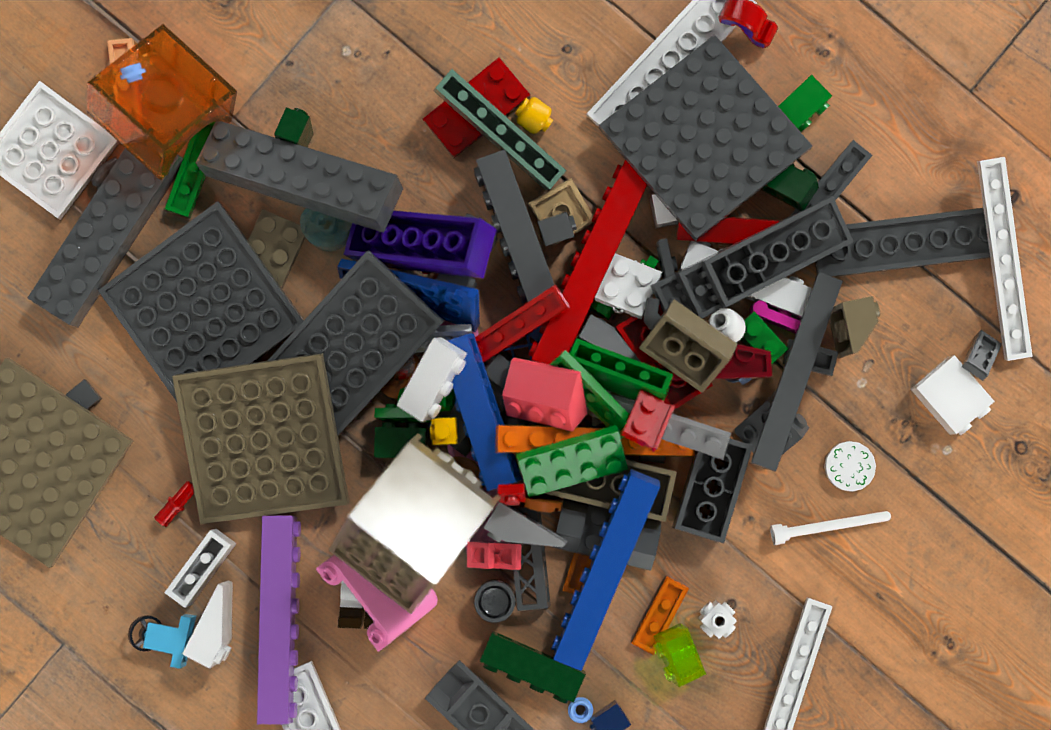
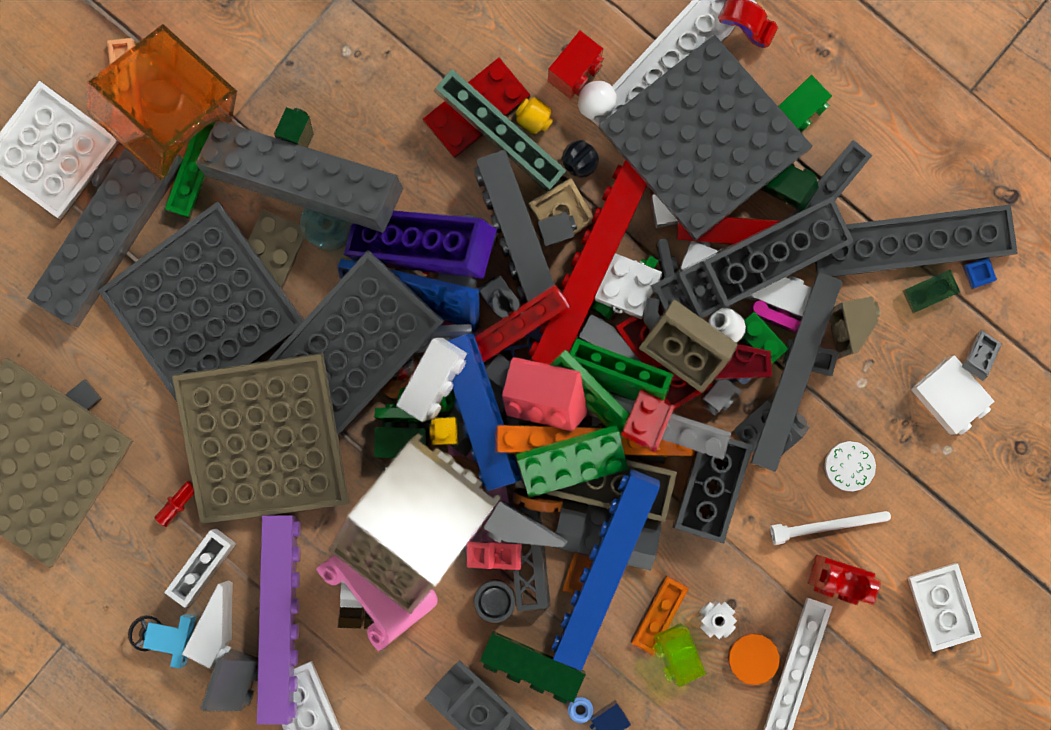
light blue plate [120,63,146,83] -> none
red plate [498,484,526,506] -> none
white plate [977,157,1033,361] -> none
none -> dark grey slope [200,649,259,711]
none -> dark grey plate [477,275,519,318]
none -> red brick [548,30,604,100]
none -> black piece [562,140,599,178]
none -> white hair [578,81,617,119]
none -> light grey brick [701,379,742,416]
none -> orange tile [728,633,780,685]
none -> red brick [808,555,881,606]
none -> clear green plate [903,270,960,313]
none -> white plate [907,563,981,652]
none -> blue tile [963,258,997,289]

